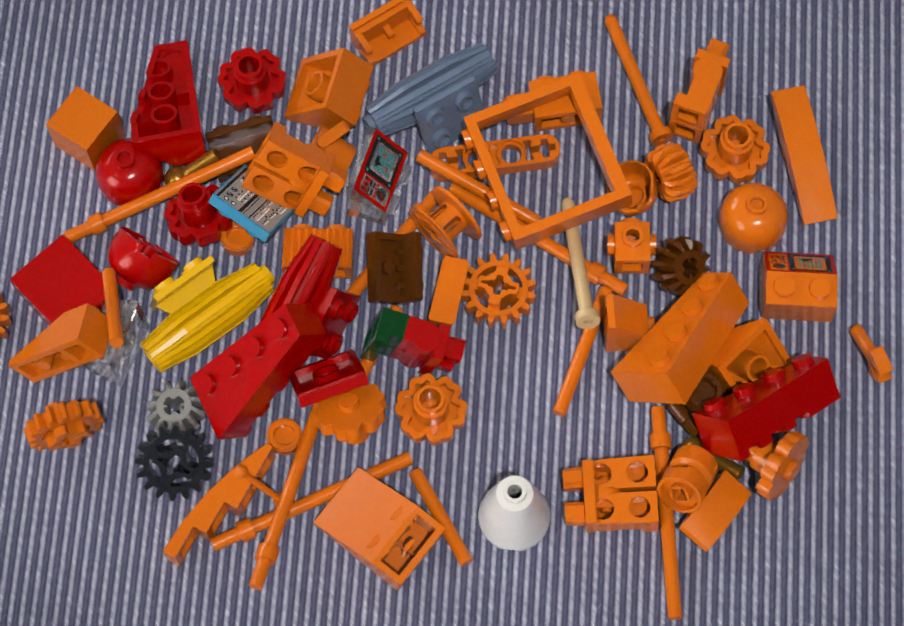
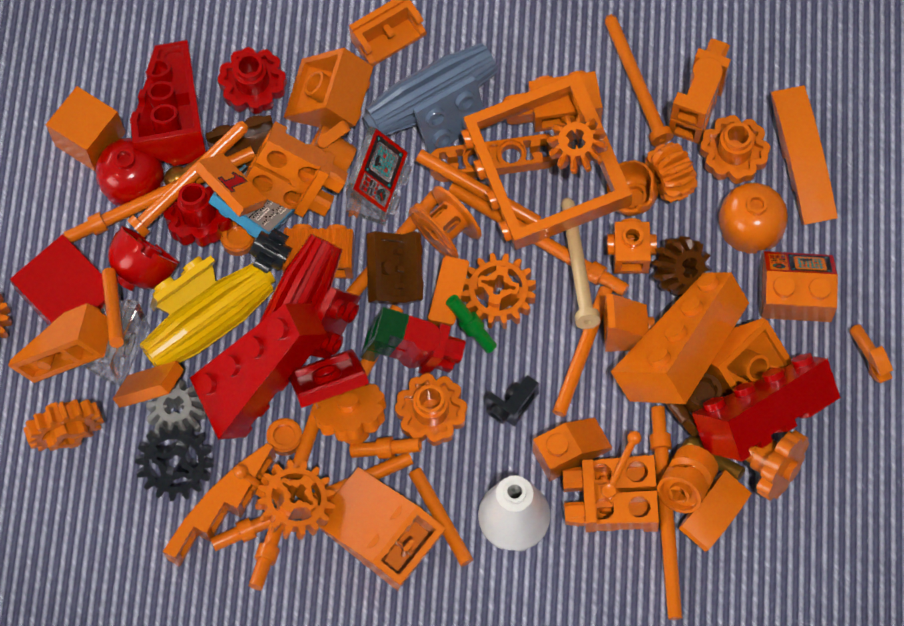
none -> orange tile [112,361,184,407]
none -> orange bar [127,121,249,237]
none -> orange tile [194,153,267,217]
none -> black gear [249,228,293,273]
none -> orange gear [255,460,335,540]
none -> orange bar [349,437,422,459]
none -> green bar [446,295,497,353]
none -> black bracket [485,375,539,427]
none -> orange slope [532,418,612,482]
none -> orange gear [547,113,608,174]
none -> orange hinge [601,431,642,499]

